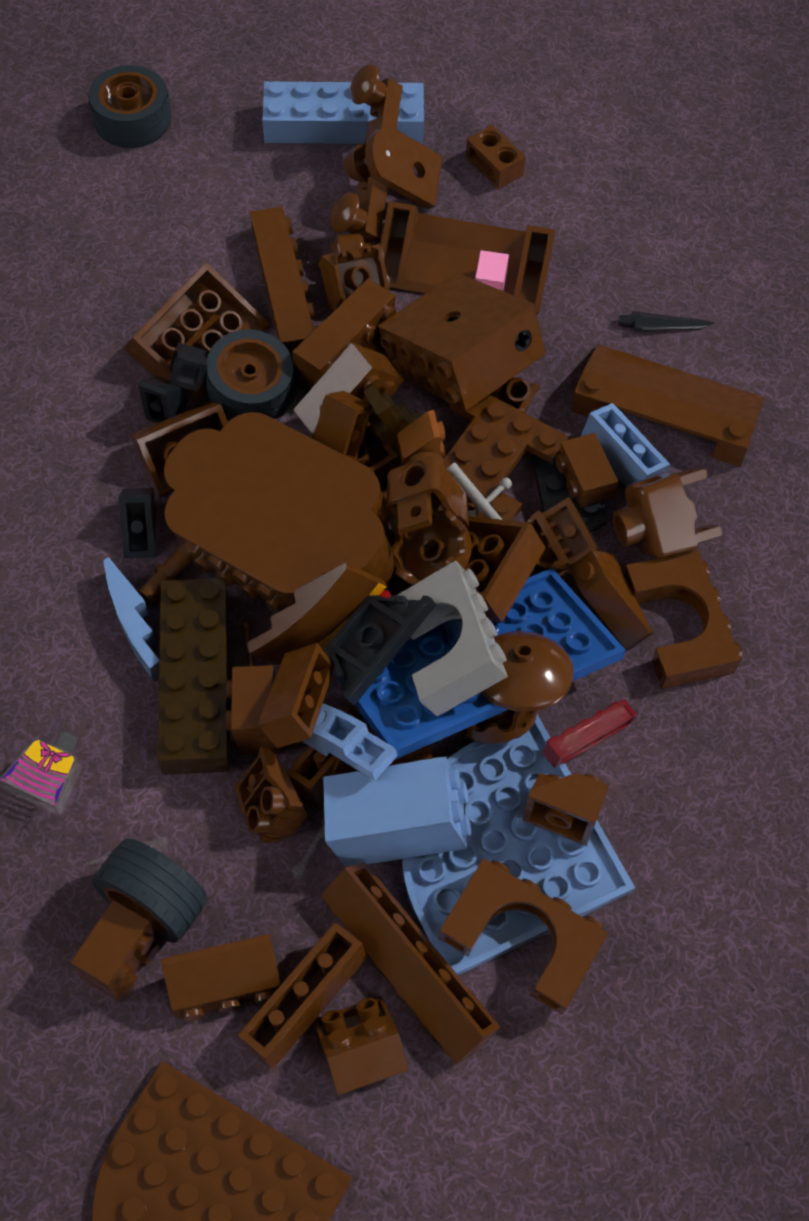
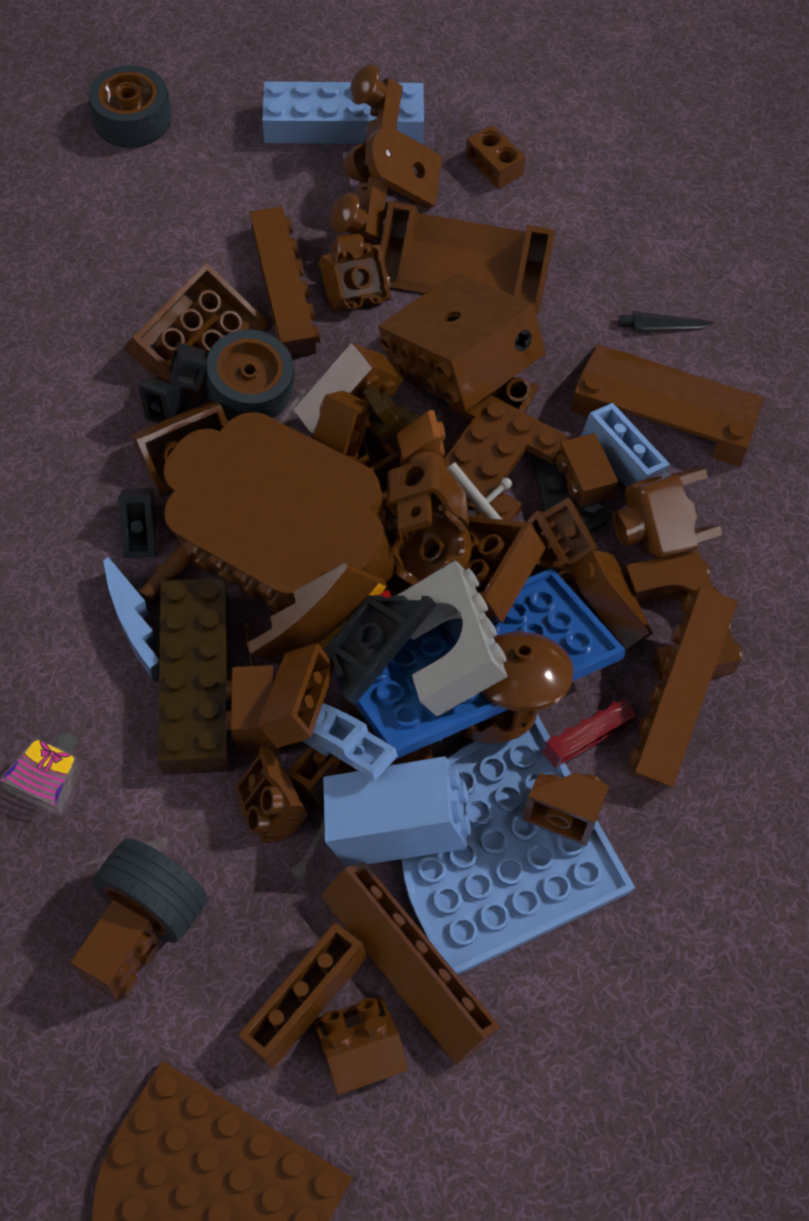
reddish brown slope [161,934,281,1022] -> none
reddish brown brick [292,278,396,394] -> none
reddish brown arch [438,858,609,1015] -> none
bright pink brick [475,250,509,291] -> none
none -> reddish brown brick [627,586,738,789]

